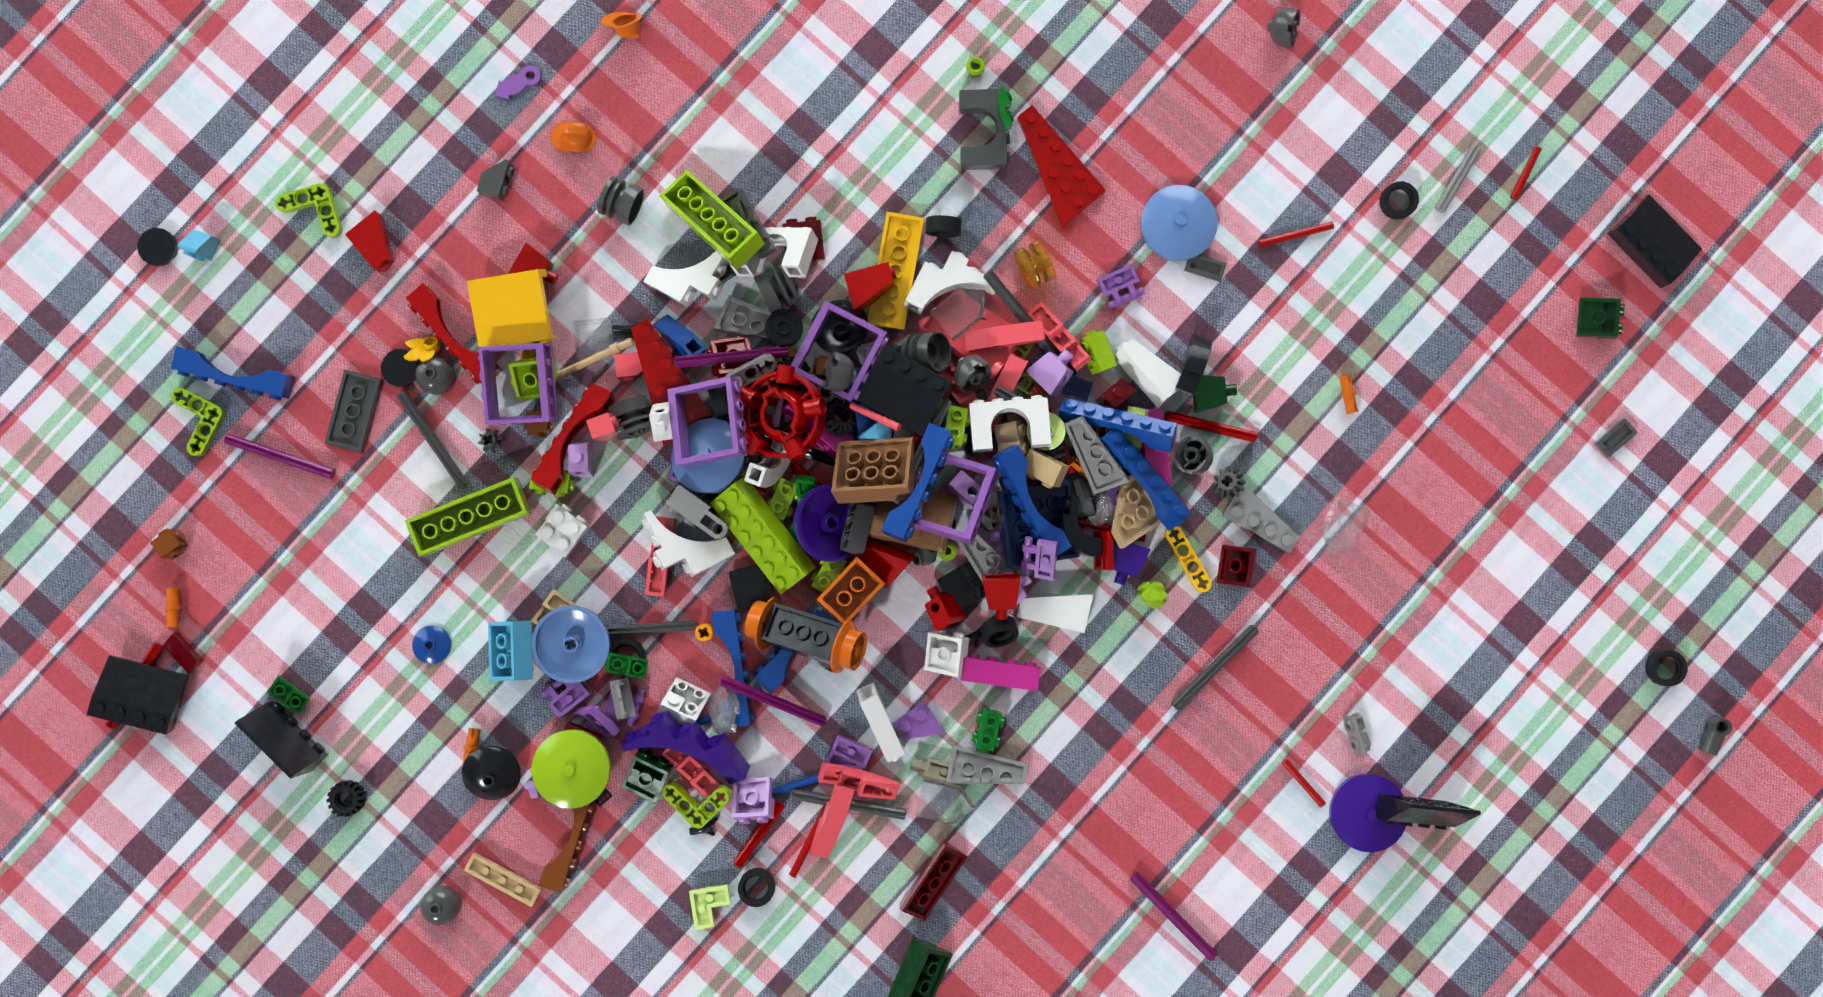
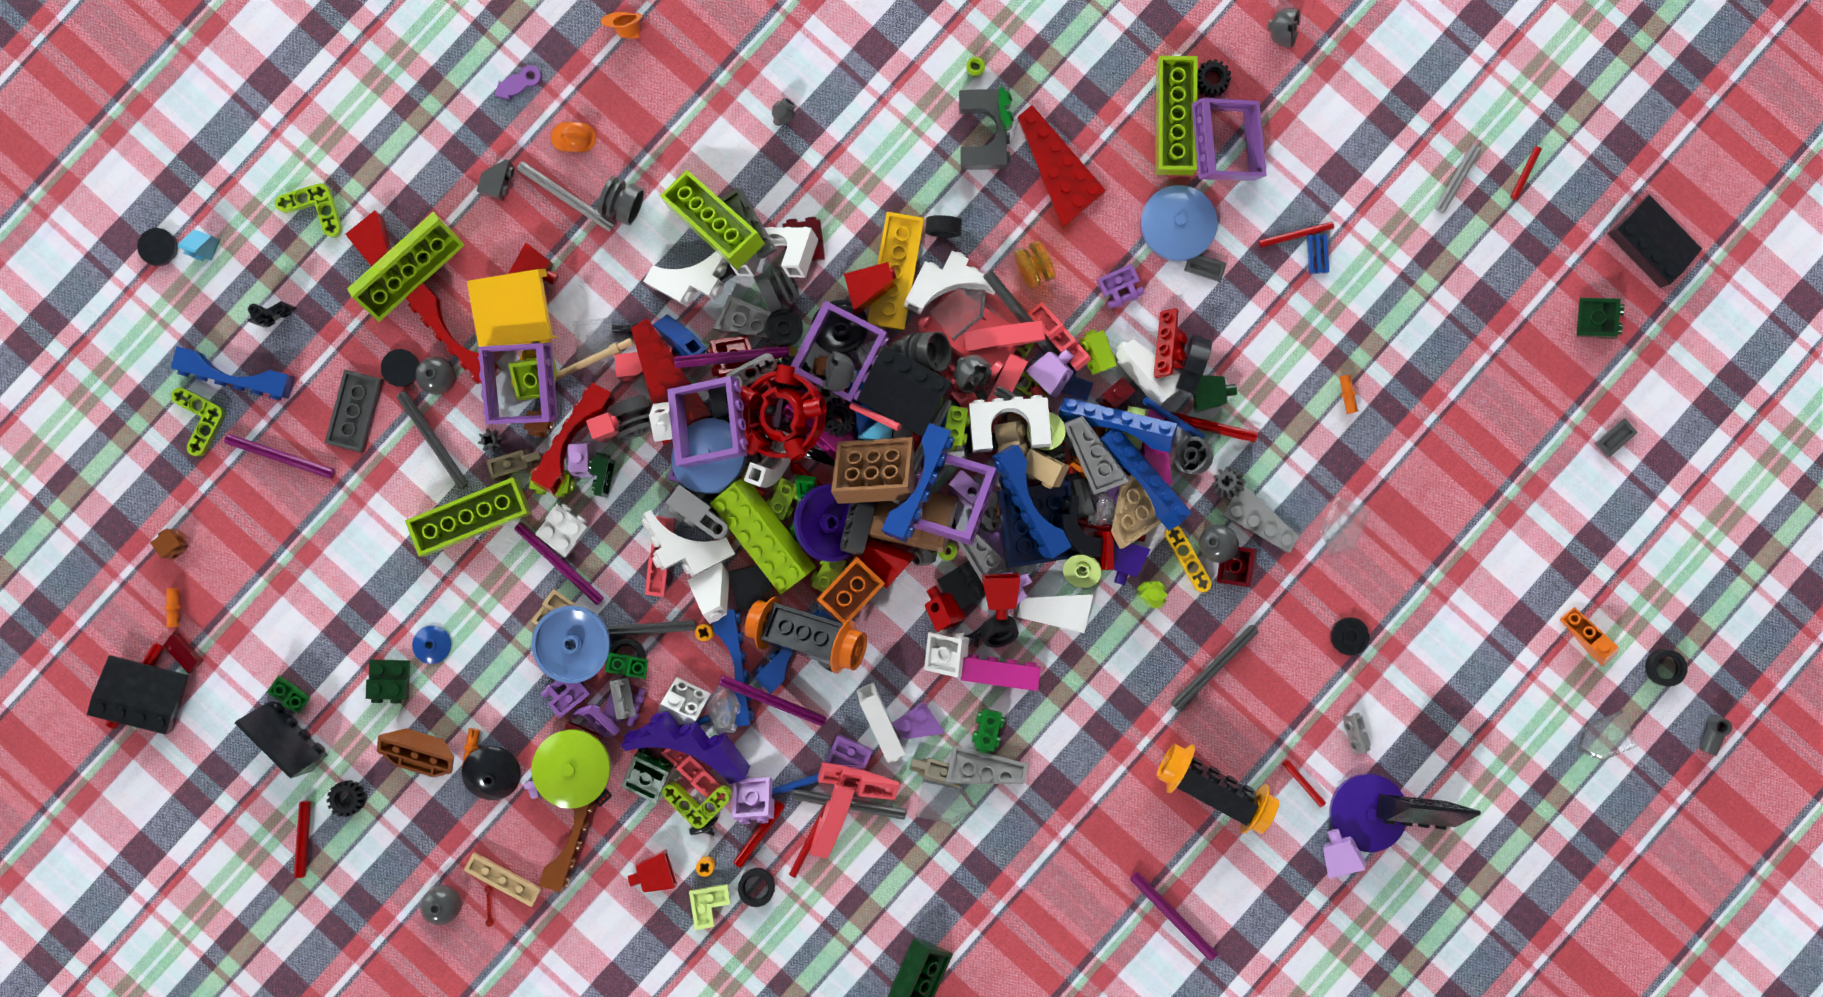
yellow plate [404,337,441,362] -> none
medium azure brick [488,621,533,681] -> none
dark red slope [900,839,968,921] -> none
medium lavender plate [1021,536,1058,581] -> none
black tyre [1379,181,1419,220] -> none
none -> black hinge [248,301,297,328]
none -> red axle [293,800,311,878]
none -> lime brick [347,211,465,322]
none -> dark green plate [365,659,410,704]
none -> dark orange wedge [377,728,454,777]
none -> clear red hinge [484,886,494,927]
none -> dark tan hinge [487,449,542,479]
none -> magenta axle [514,522,604,605]
none -> light grey axle [517,161,615,231]
none -> dark green plate [588,452,615,498]
none -> red torso [628,849,677,892]
none -> white slope [687,562,729,624]
none -> light orange bush [696,856,715,877]
none -> dark grey rock [772,97,796,126]
none -> yellowish green dish [1063,554,1102,588]
none -> blue bar [1143,397,1205,439]
none -> red bracket [1154,308,1187,378]
none -> lime brick [1155,56,1198,175]
none -> brick [1156,743,1279,834]
none -> medium lavender window [1192,98,1267,181]
none -> black tyre [1197,59,1231,97]
none -> dark grey cylinder [1199,524,1239,563]
none -> blue tile [1307,234,1329,274]
none -> lavender torso [1323,829,1367,879]
none -> black tile [1330,617,1370,656]
none -> orange slope [1560,607,1619,667]
none -> clear tile [1576,710,1638,761]

